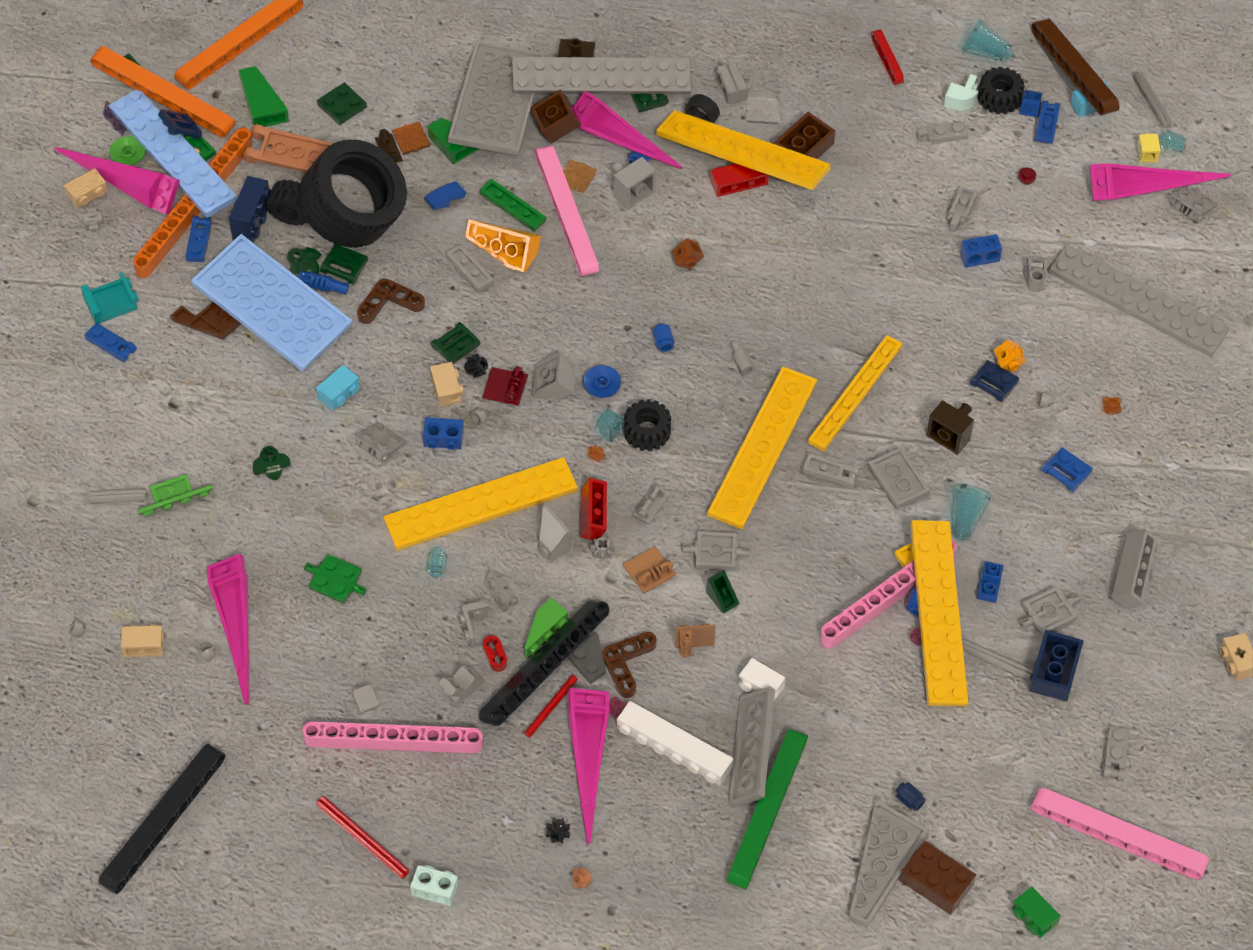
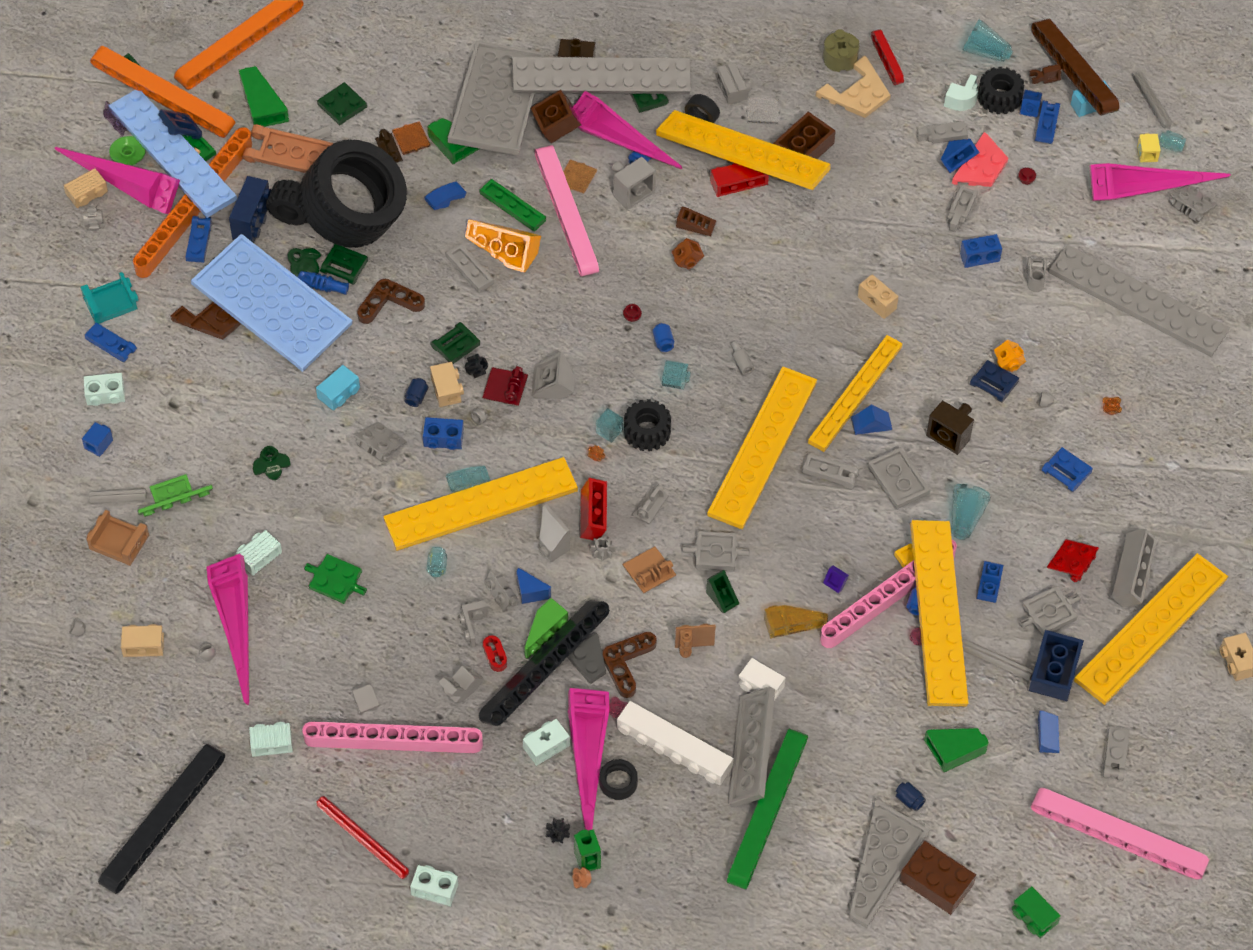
red bar [524,675,578,738] -> none
blue dish [583,365,621,398] -> none
none -> blue brick [82,422,113,457]
none -> light aqua brick [84,372,125,406]
none -> medium nougat panel [87,510,149,566]
none -> light aqua brick [236,530,282,576]
none -> light aqua brick [249,722,293,757]
none -> dark blue brick [404,378,429,407]
none -> clear light blue slope [446,466,491,492]
none -> blue slope [516,568,551,604]
none -> light aqua brick [523,719,570,766]
none -> green brick [574,829,601,871]
none -> black tyre [599,759,638,800]
none -> dark red plate [623,304,642,322]
none -> clear light blue brick [662,360,691,390]
none -> reddish brown slope [676,206,716,236]
none -> clear yellow slope [764,605,828,639]
none -> tan wing [816,56,890,118]
none -> olive brick [823,29,859,72]
none -> dark purple tile [823,565,849,593]
none -> blue slope [851,404,892,435]
none -> tan brick [858,274,899,319]
none -> green slope [924,728,989,773]
none -> blue slope [940,139,980,173]
none -> coral wing [952,132,1008,187]
none -> reddish brown plate [1029,64,1061,84]
none -> slope [1038,711,1060,753]
none -> red hinge [1047,539,1099,582]
none -> yellow plate [1074,553,1228,705]

